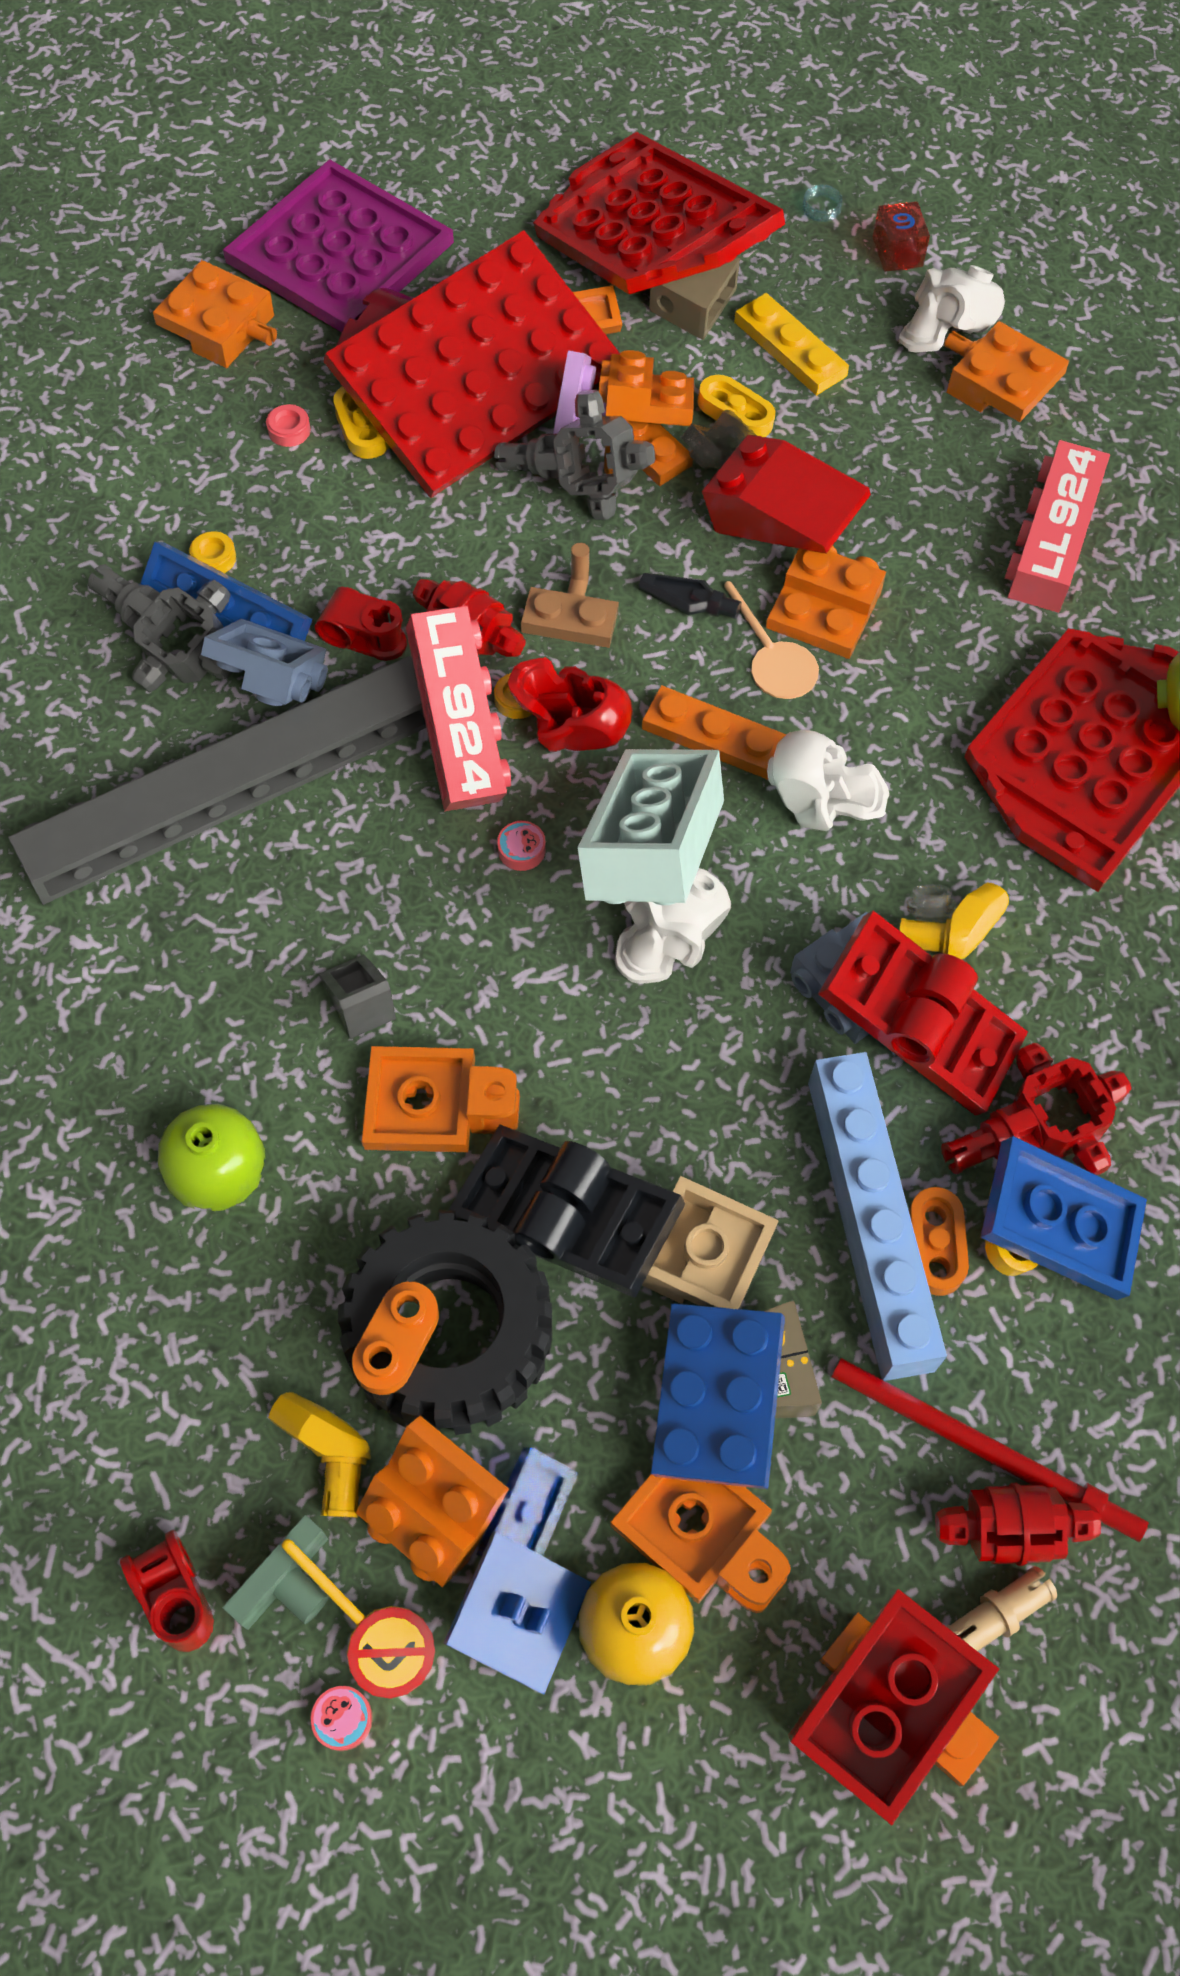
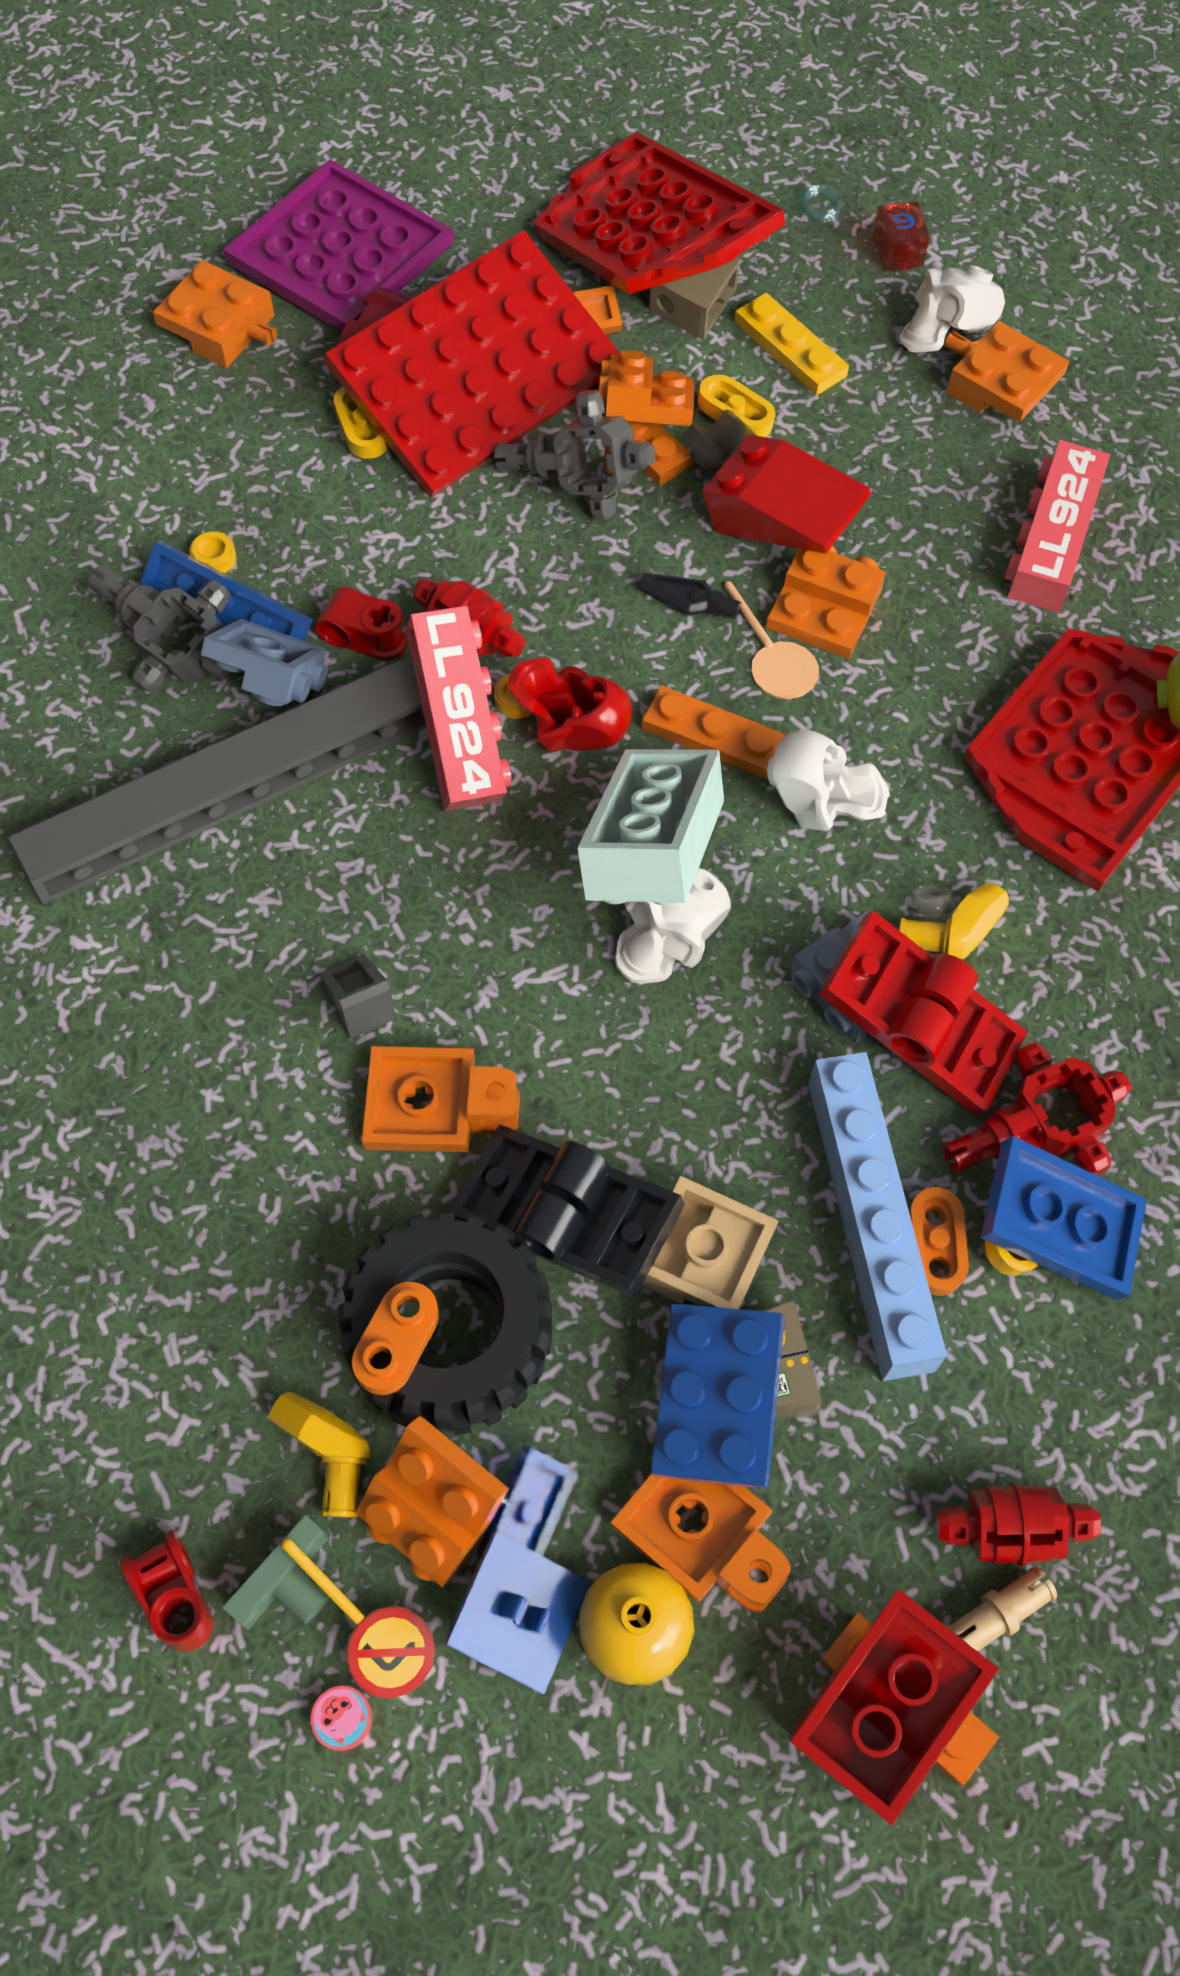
lime cylinder [158,1104,265,1211] -> none
coral tile [266,404,311,447] -> none
tile [497,821,546,871] -> none
medium nougat plate [521,543,619,648] -> none
lavender plate [553,350,607,438] -> none
red bar [831,1358,1149,1542] -> none

